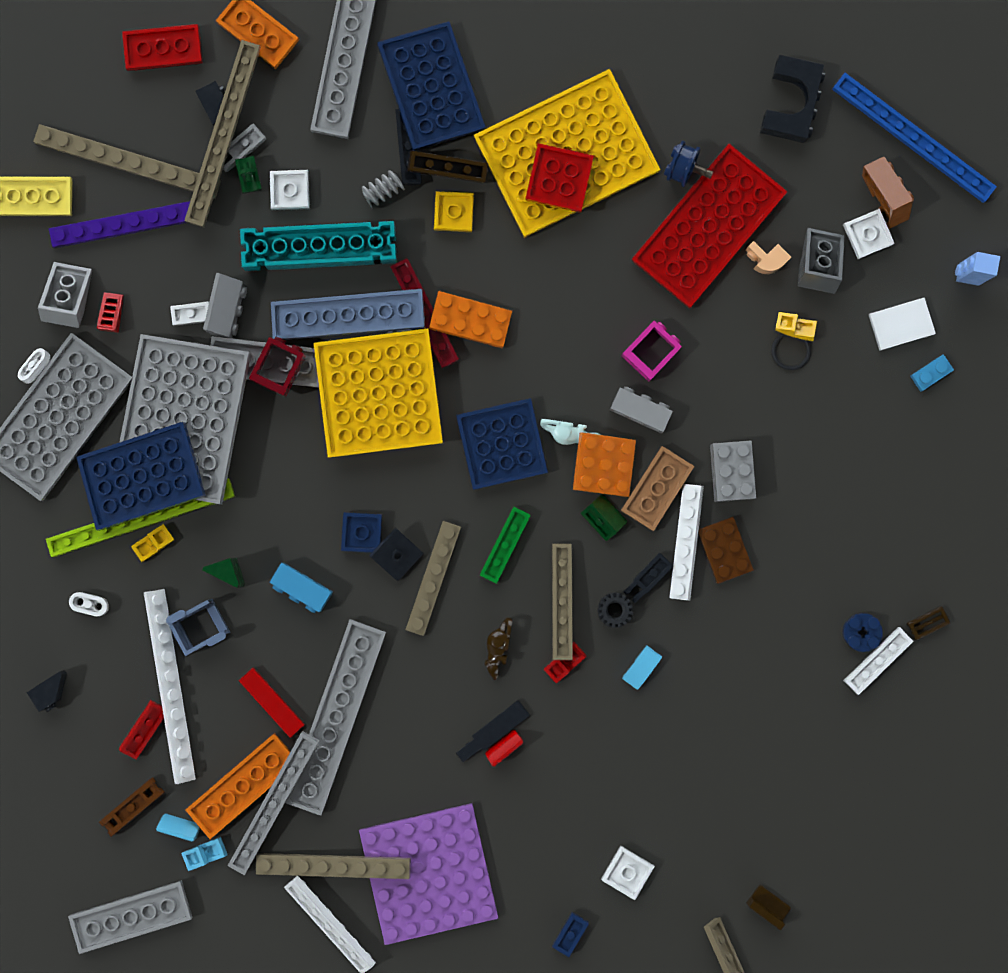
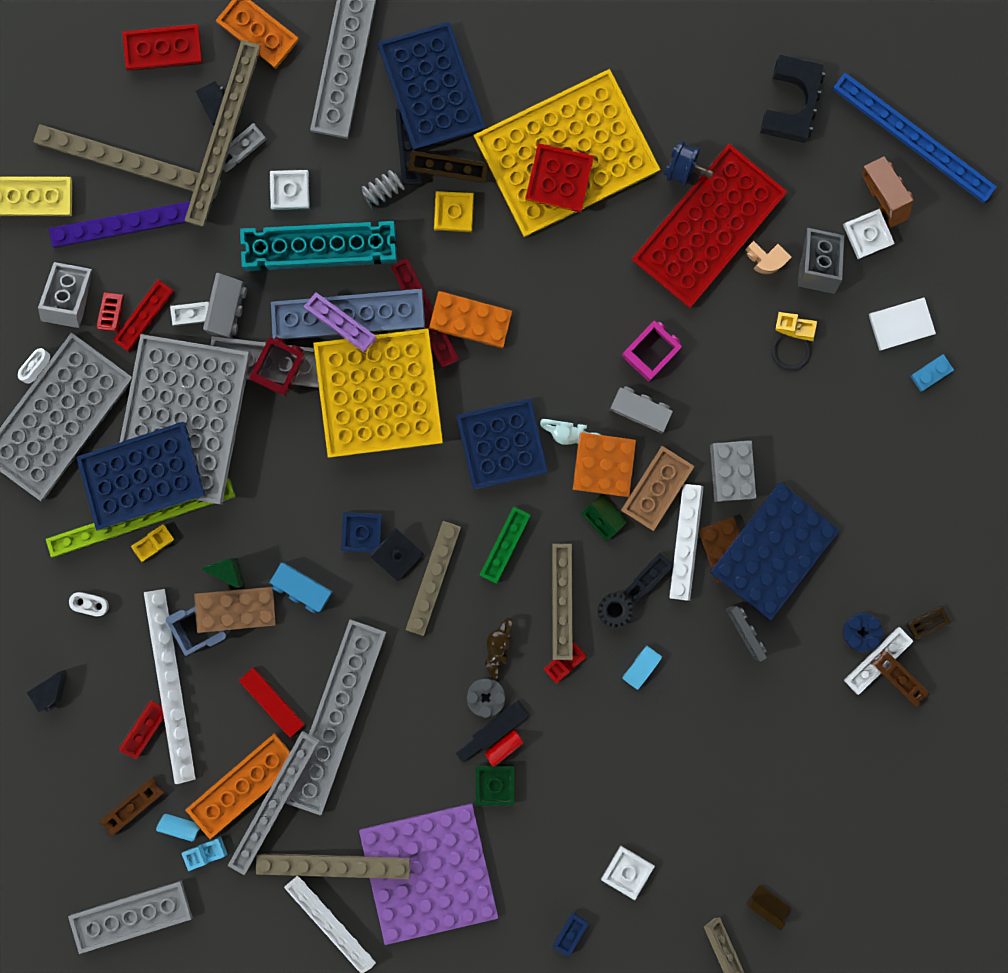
dark green hips [235,156,262,194] -> none
light blue brick [955,252,1000,286] -> none
none -> red tile [113,279,175,352]
none -> medium nougat plate [194,587,276,633]
none -> medium lavender plate [304,293,377,353]
none -> dark grey plate [467,678,505,718]
none -> dark green plate [475,765,514,806]
none -> dark blue plate [710,482,840,621]
none -> dark grey plate [725,605,767,662]
none -> reddish brown plate [870,649,930,708]

